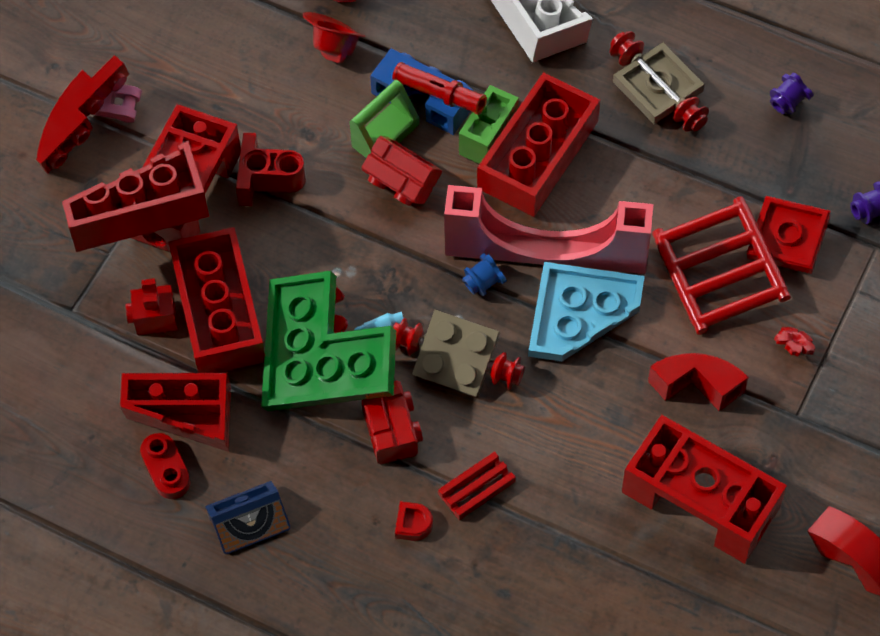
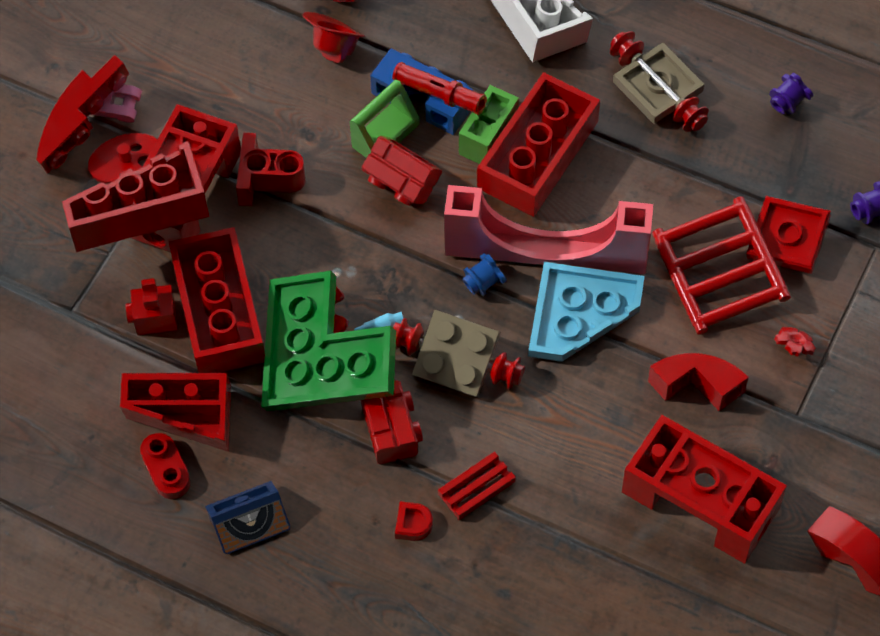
none -> red piece [88,133,157,184]

